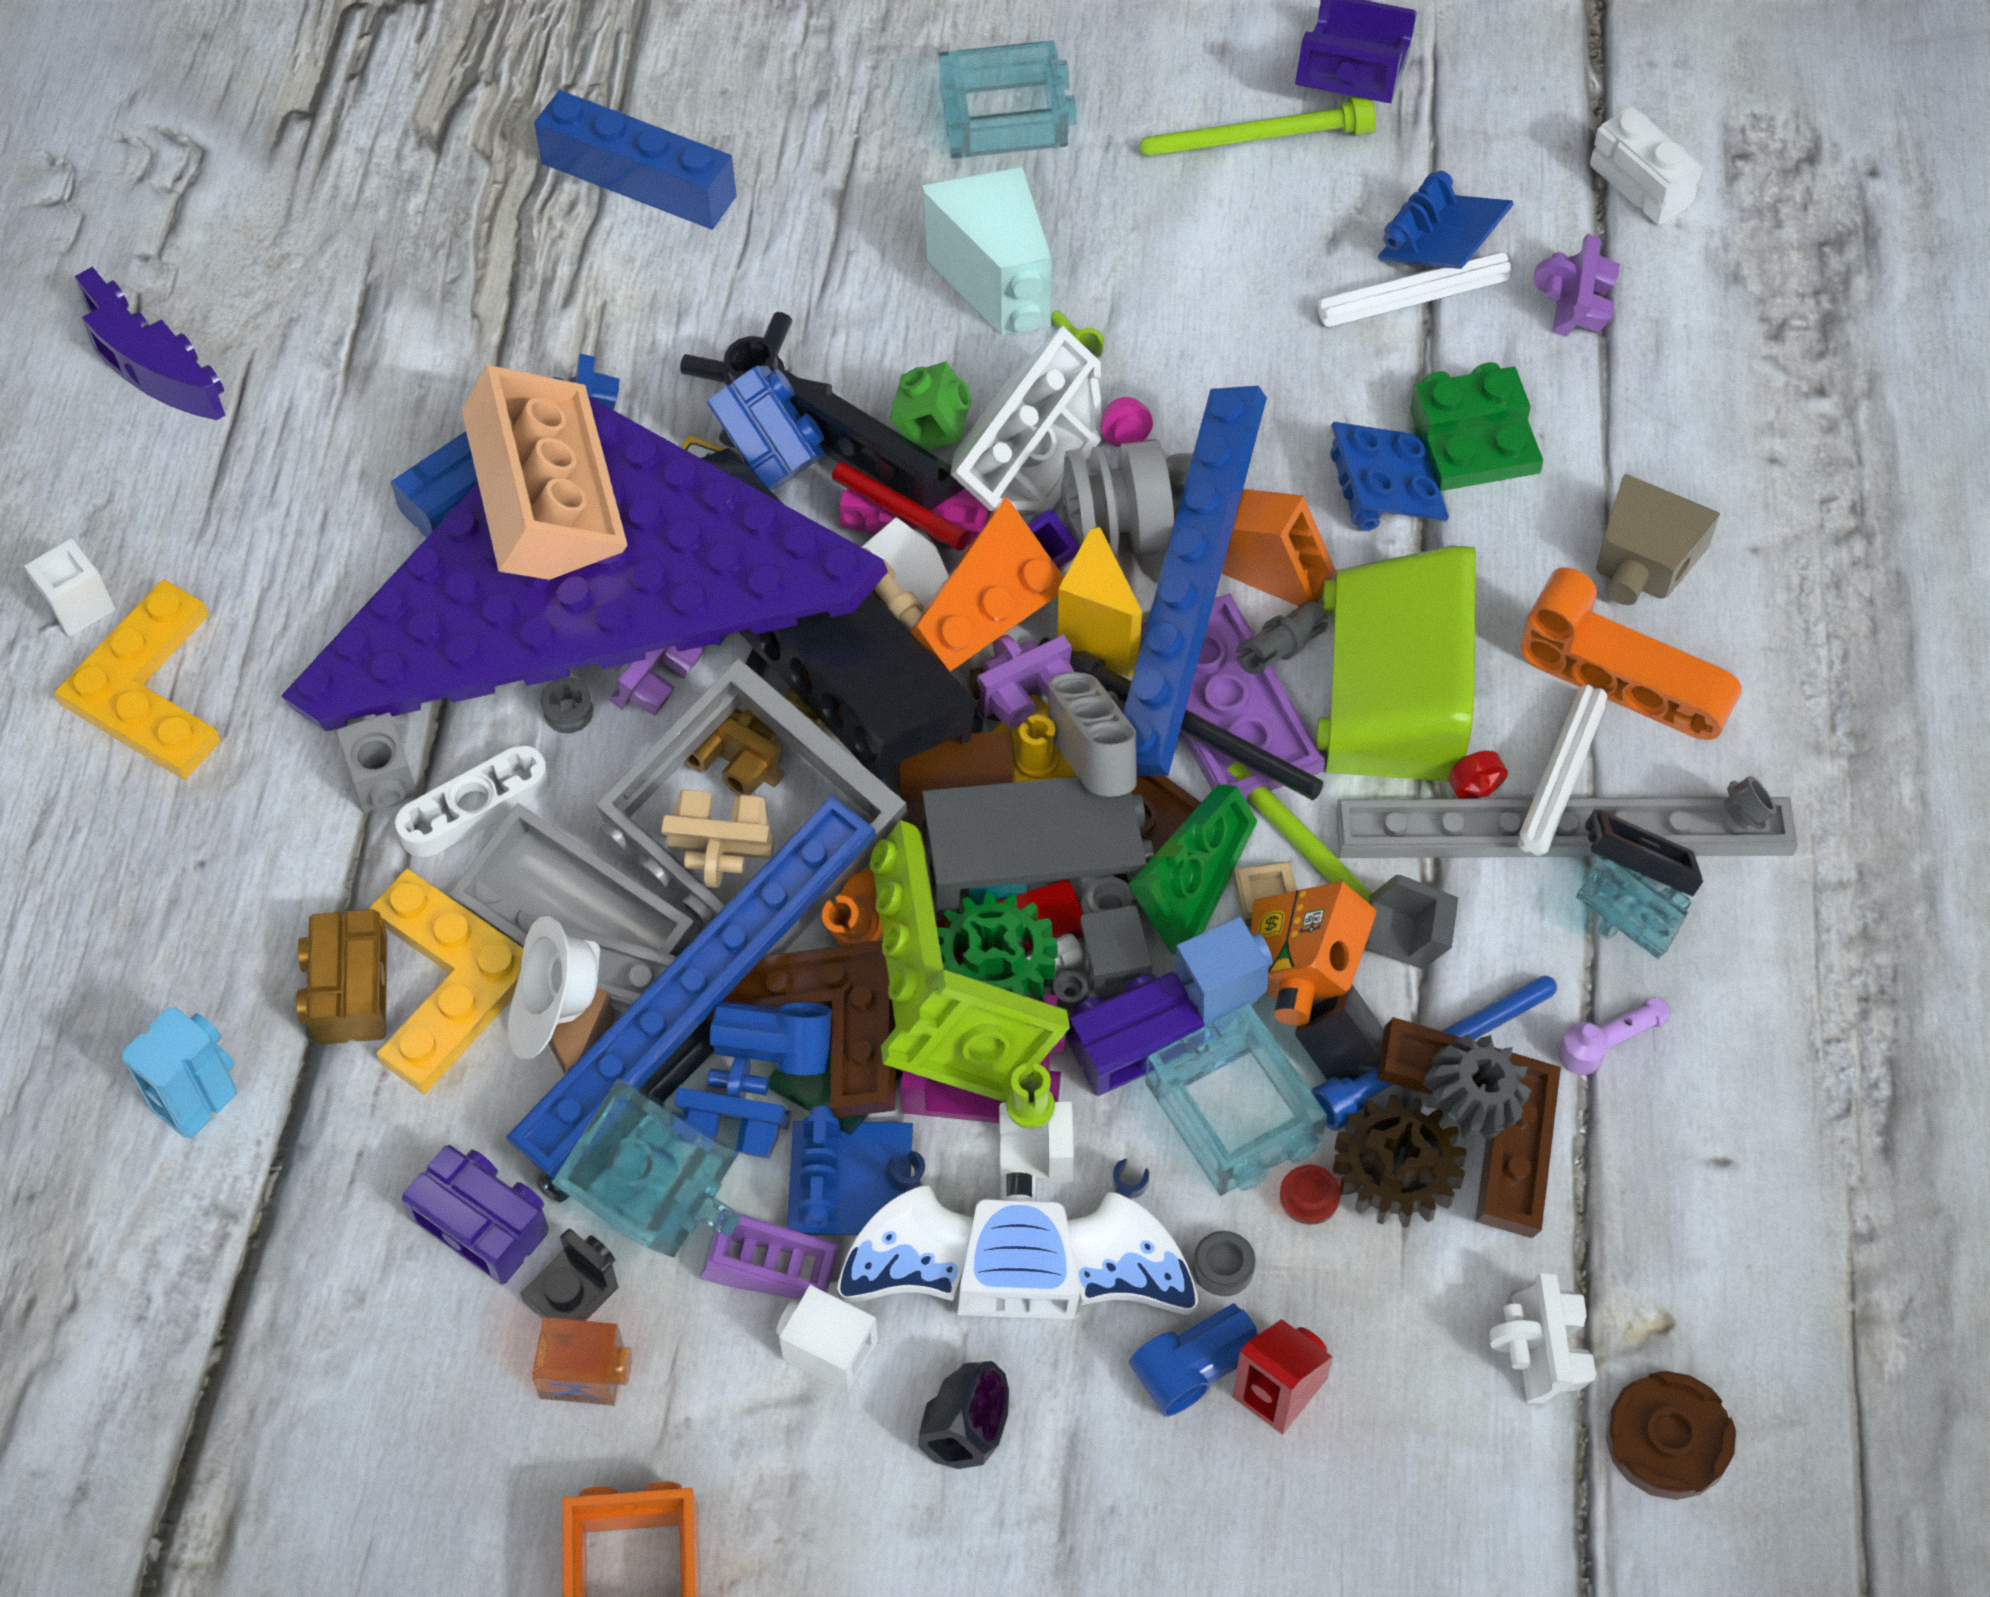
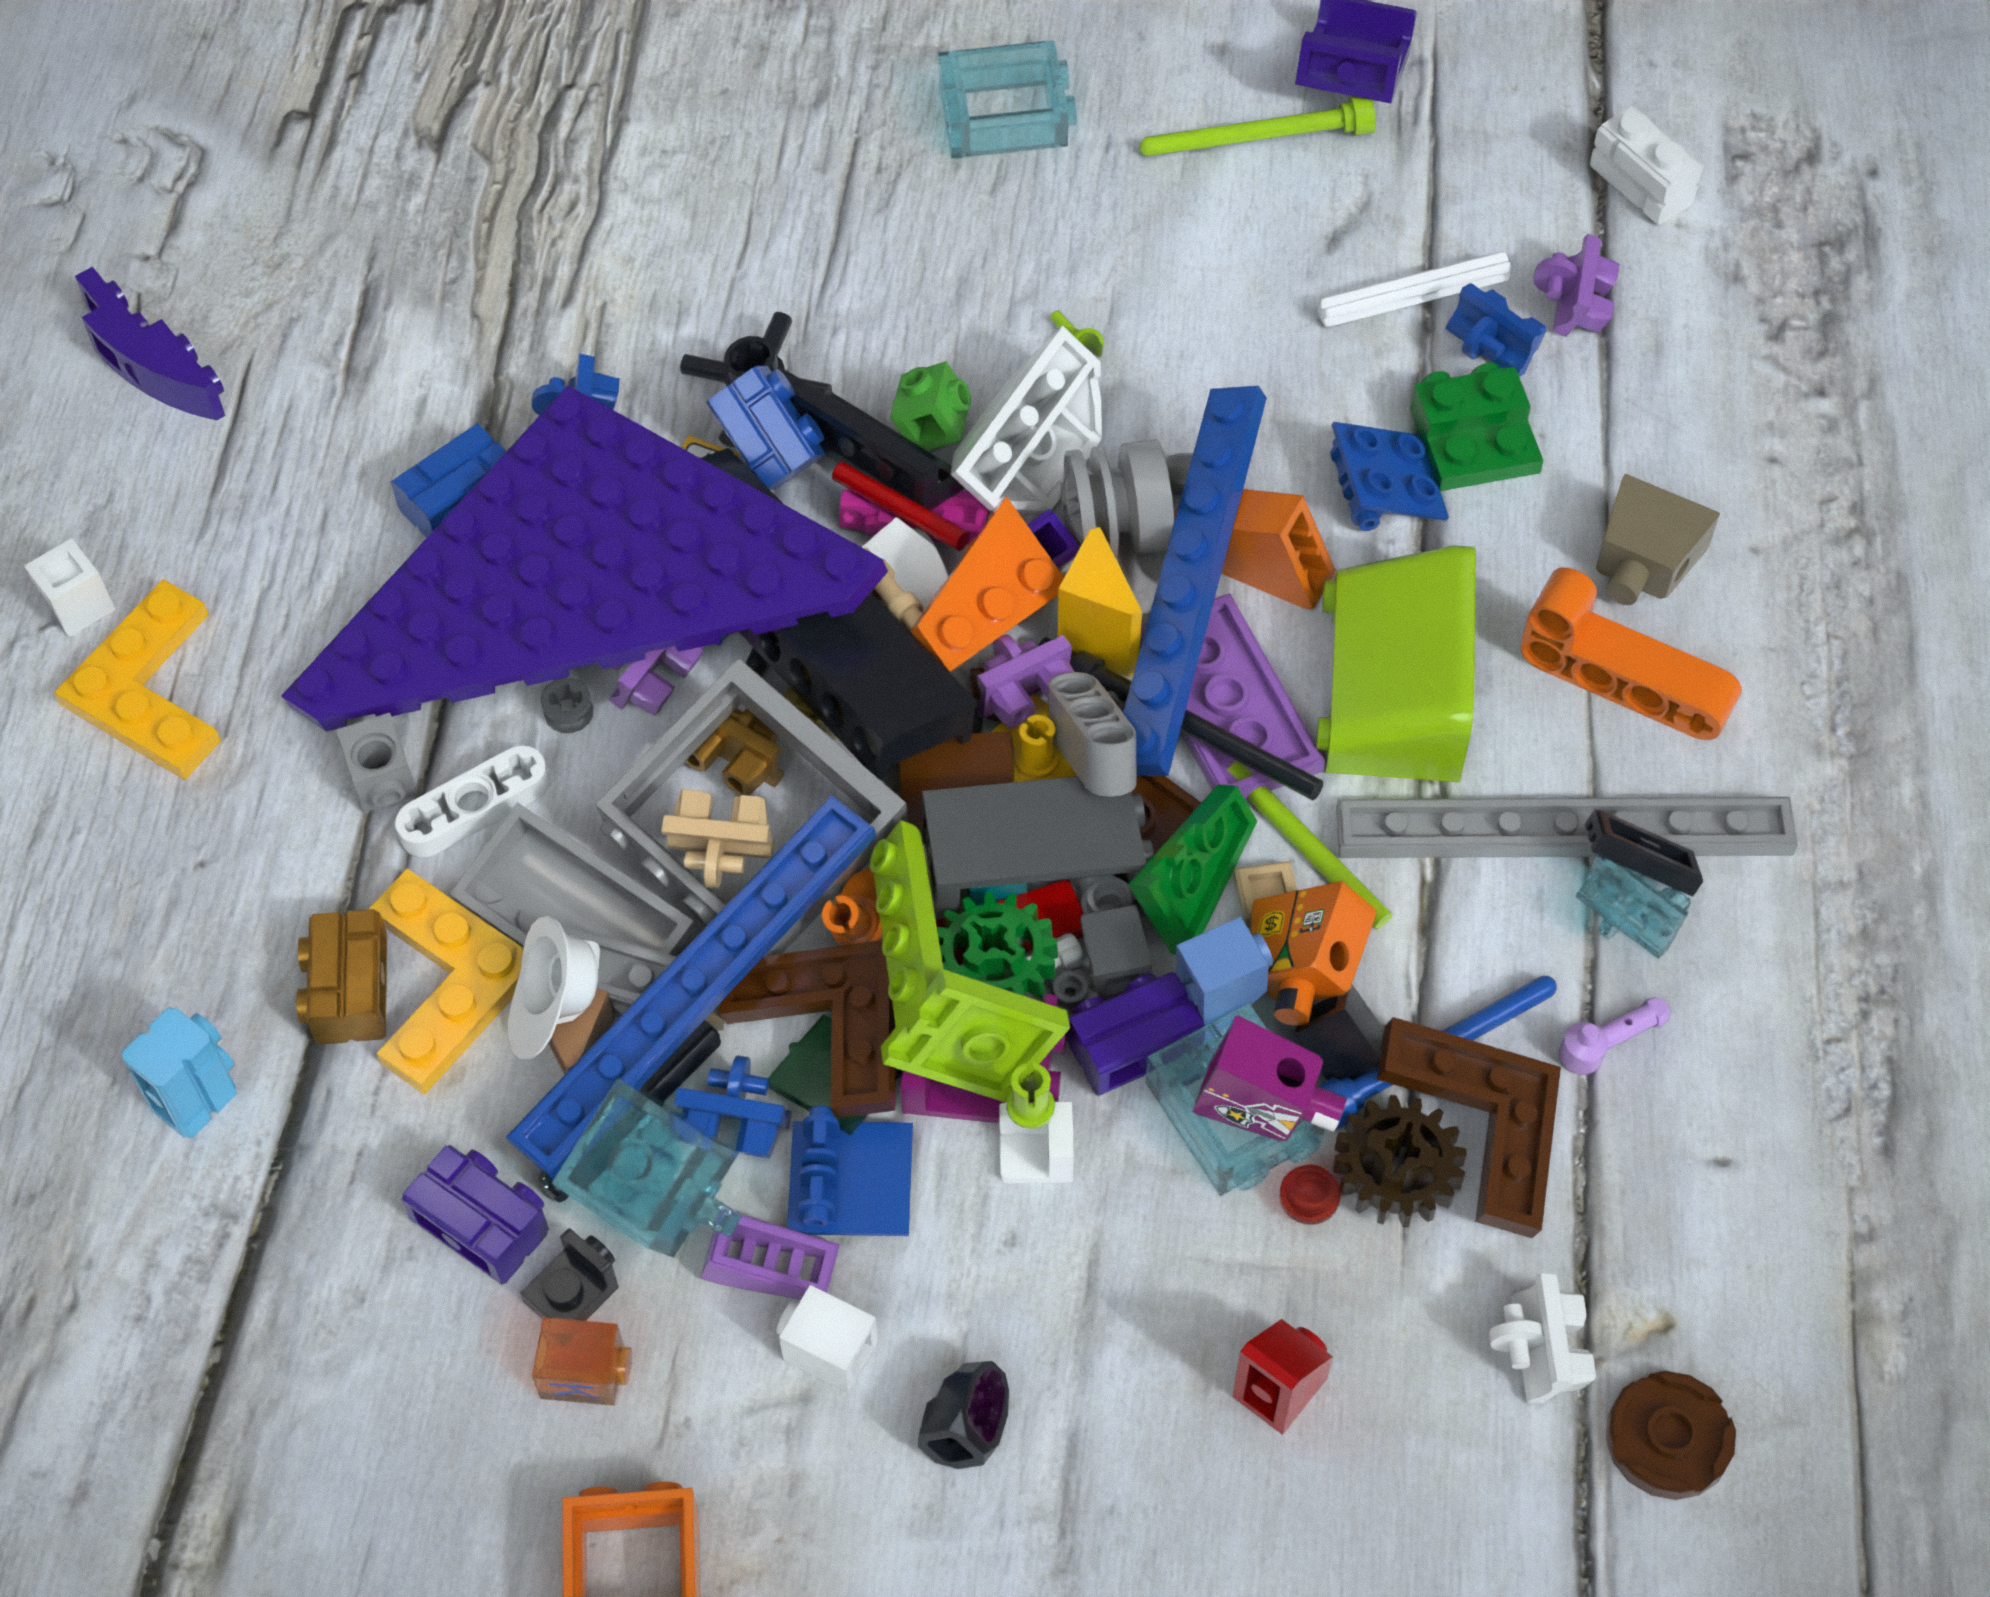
light nougat slope [461,365,627,580] -> none
blue brick [534,90,737,230] -> none
blue piece [710,1001,831,1075] -> none
torso [837,1151,1198,1319] -> none
light aqua slope [922,167,1052,336] -> none
dark pink plate [1100,397,1153,447] -> none
blue piece [1128,1303,1258,1417] -> none
dark grey tile [1193,1231,1256,1296] -> none
dark grey pin [1236,601,1328,674] -> none
dark grey panel [1365,875,1459,969] -> none
blue hinge [1378,171,1514,269] -> none
dark grey gear [1423,1034,1532,1140] -> none
red tile [1448,750,1508,799] -> none
white axle [1518,684,1608,856] -> none
dark grey plate [1724,776,1777,830] -> none
none -> magenta torso [1192,1015,1347,1141]
none -> blue hips [1445,283,1546,377]

